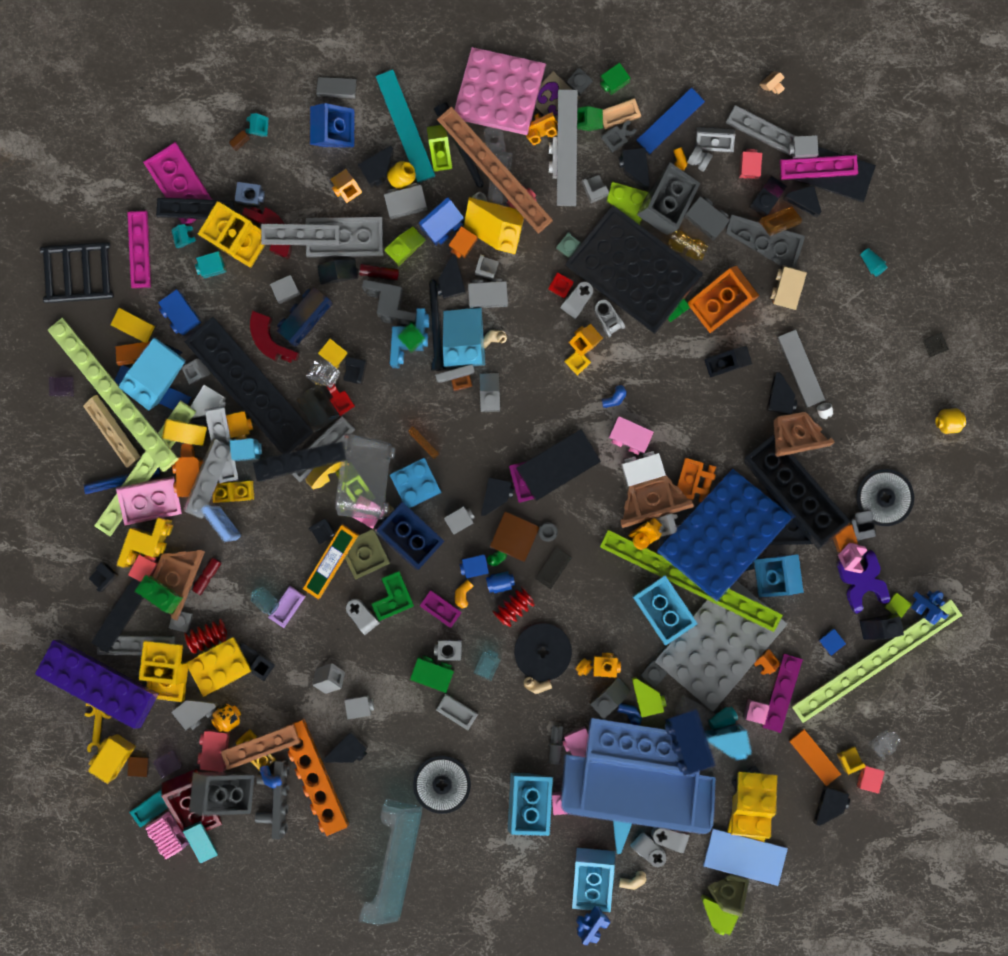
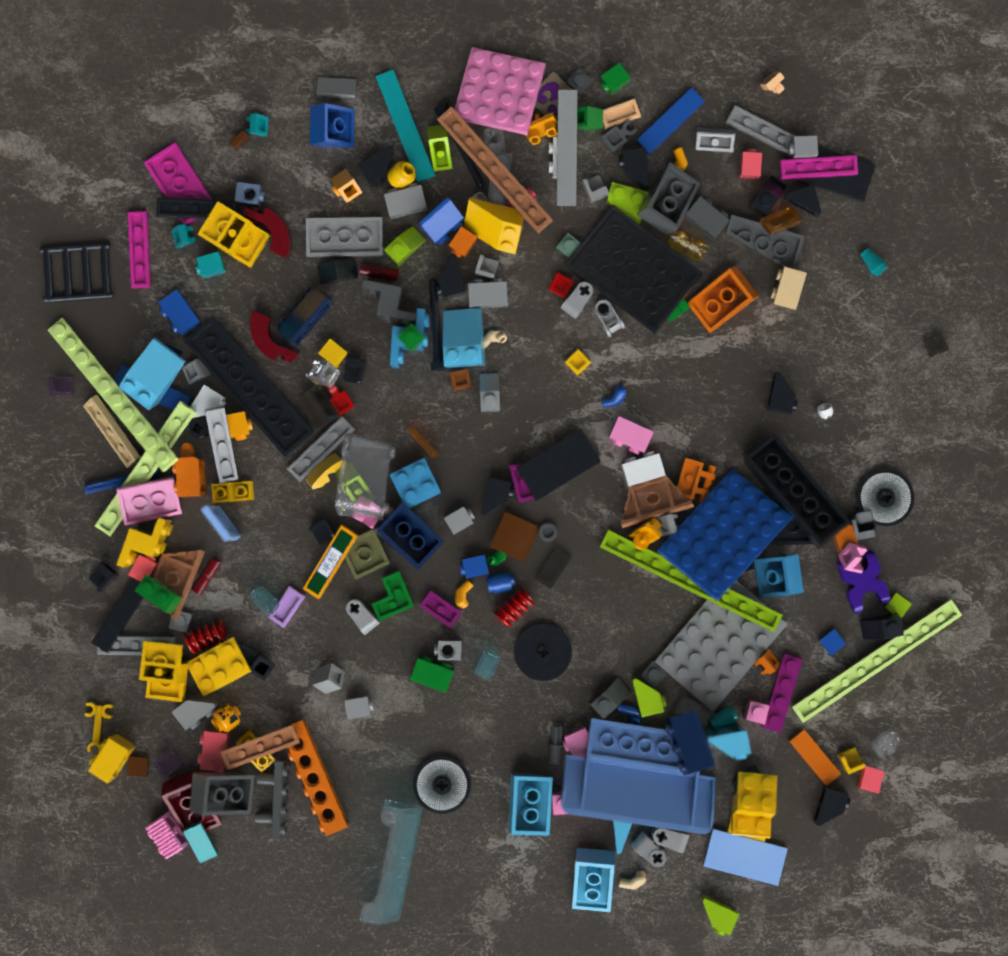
dark purple brick [35,640,159,729] -> none
yellow slope [110,308,155,343] -> none
orange tile [116,341,151,366] -> none
teal tile [129,789,168,828] -> none
yellow slope [162,419,207,446] -> none
light grey plate [183,439,231,518] -> none
medium azure brick [230,438,262,461] -> none
black arch [253,441,347,482] -> none
blue arm [260,765,282,788] -> none
light grey plate [261,224,339,246] -> none
light grey panel [270,275,300,304] -> none
black slope [323,731,368,763] -> none
light grey tile [436,365,475,383] -> none
light grey tile [436,694,478,730] -> none
tan arm [524,677,552,694] -> none
light orange brick [569,324,603,357] -> none
light orange plate [575,658,593,676] -> none
blue hips [576,906,610,946] -> none
light orange brick [593,653,621,677] -> none
medium azure slope [632,576,698,645] -> none
light grey wheel [687,146,713,172] -> none
black slope [705,346,752,378] -> none
olive plate [708,874,750,917] -> none
nougat wing [774,412,834,456] -> none
light grey tile [777,330,825,408] -> none
blue hips [911,591,949,625] -> none
yellow head [935,408,966,434] -> none

